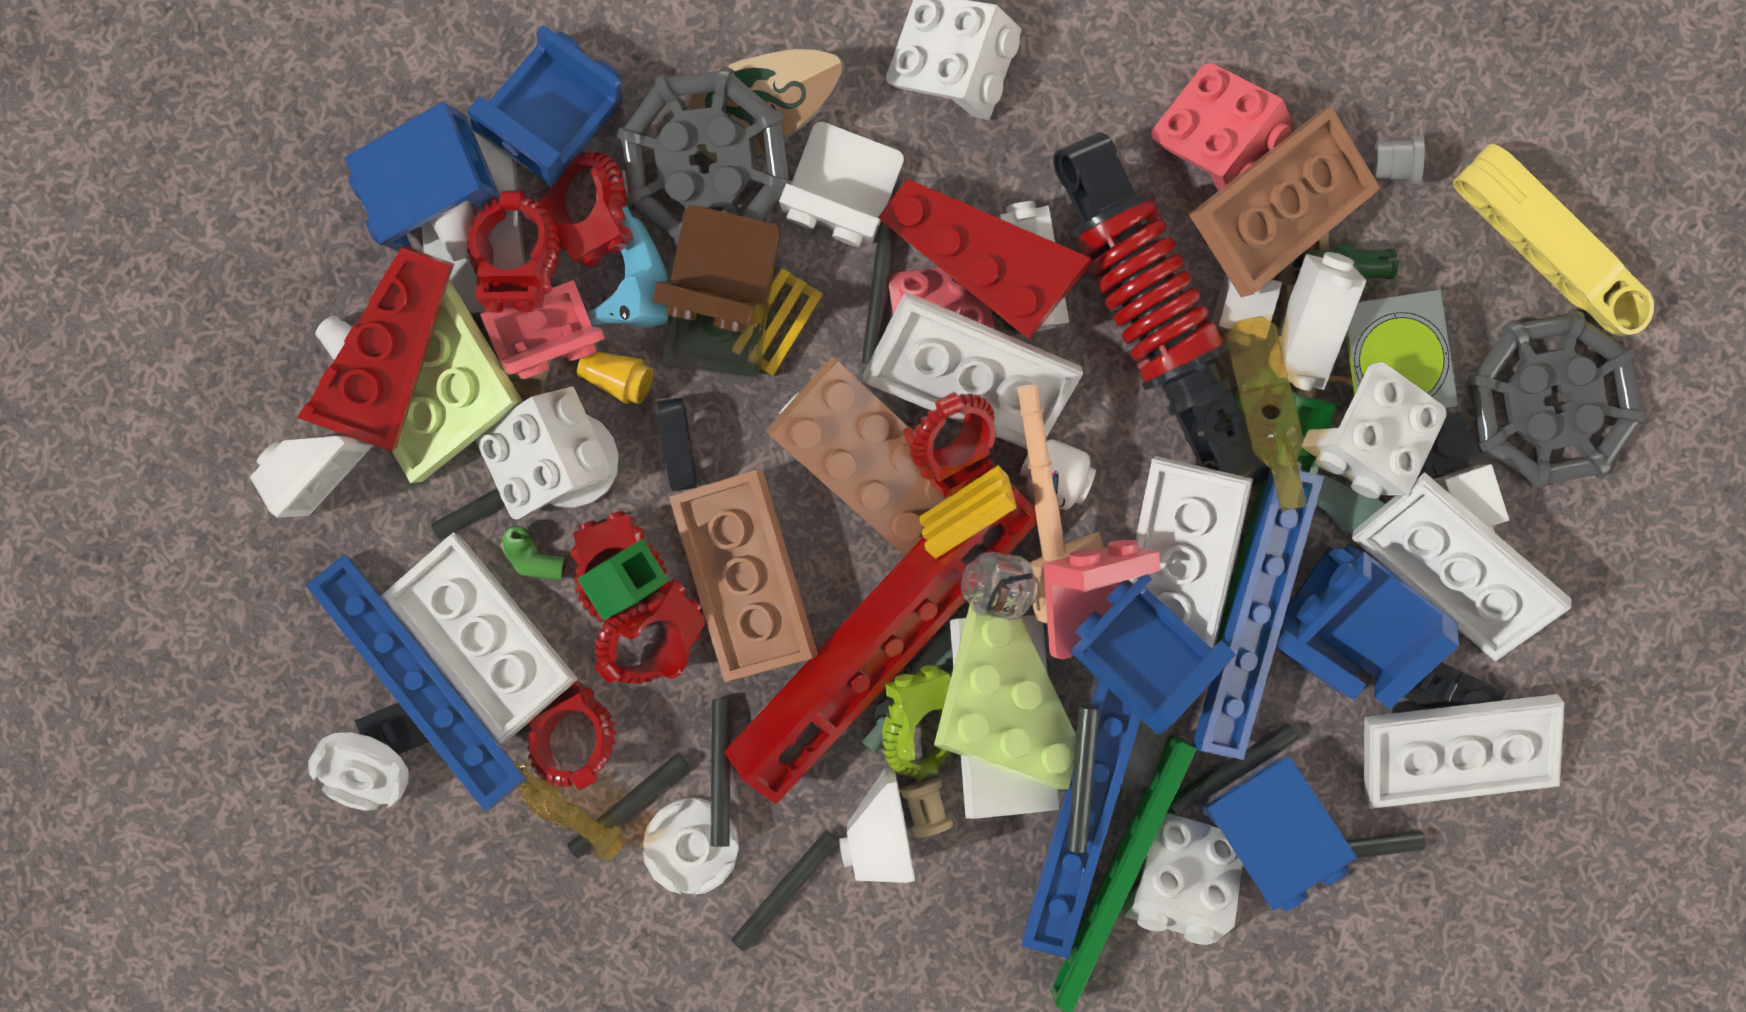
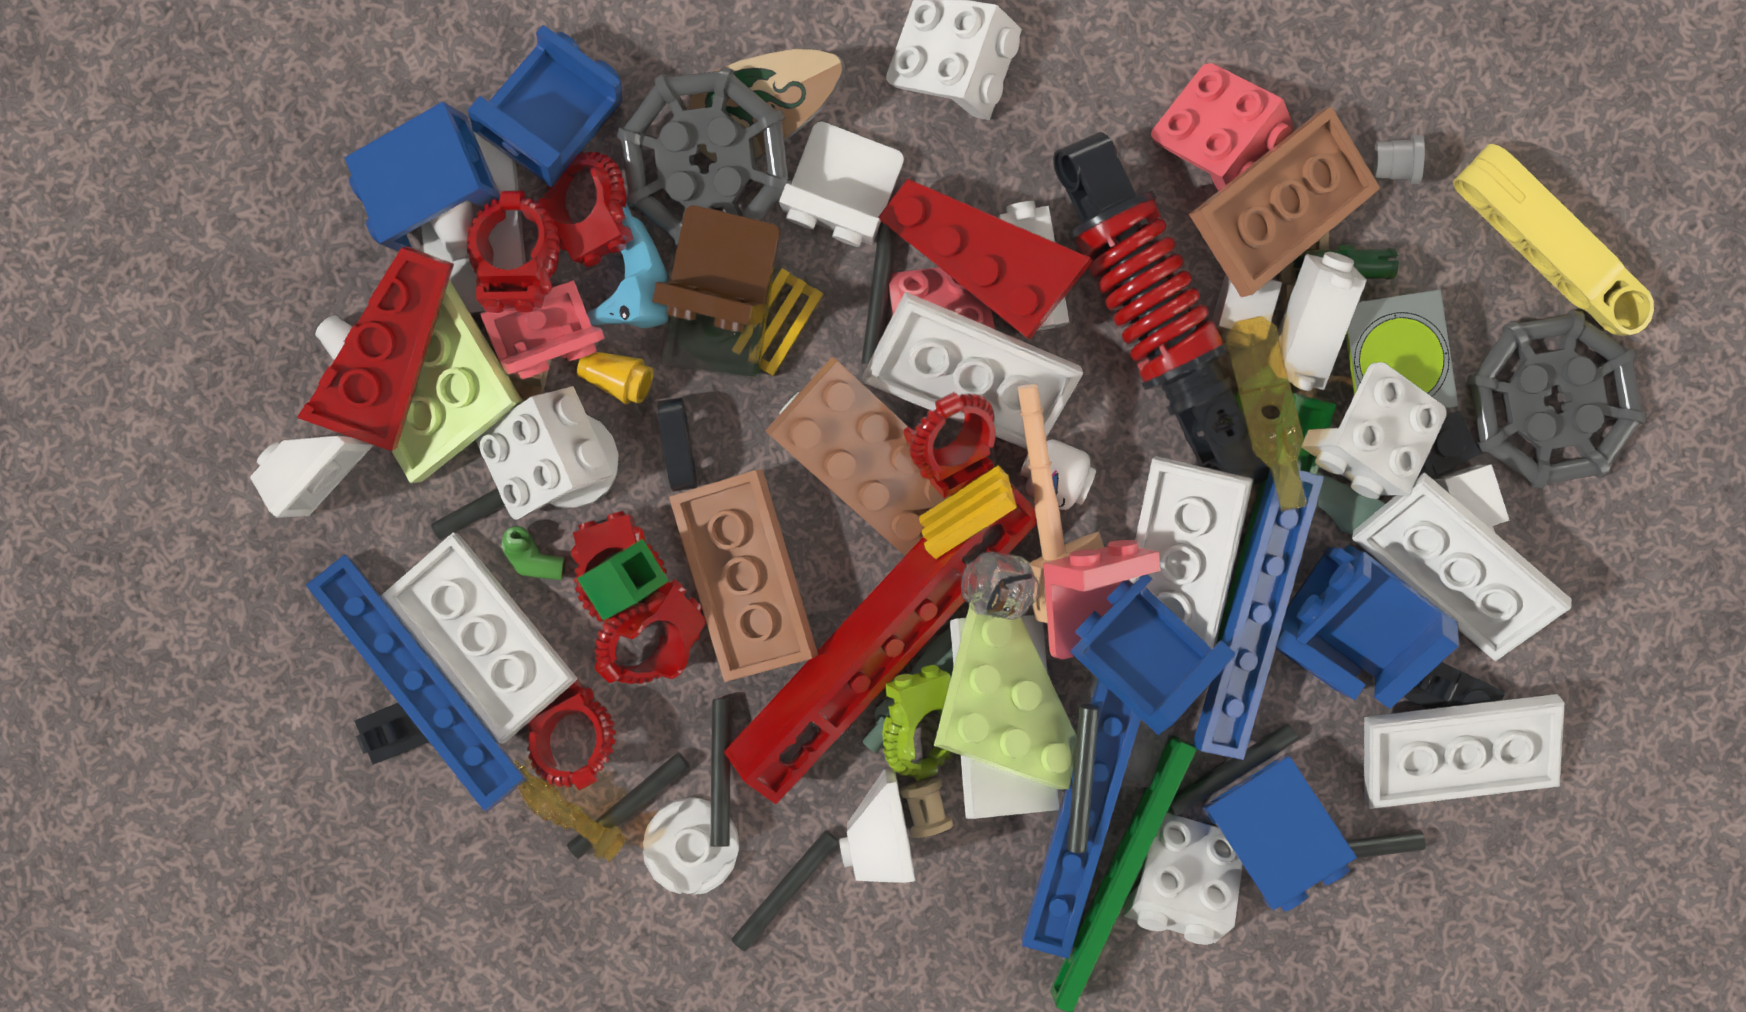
white tile [308,732,409,811] -> none

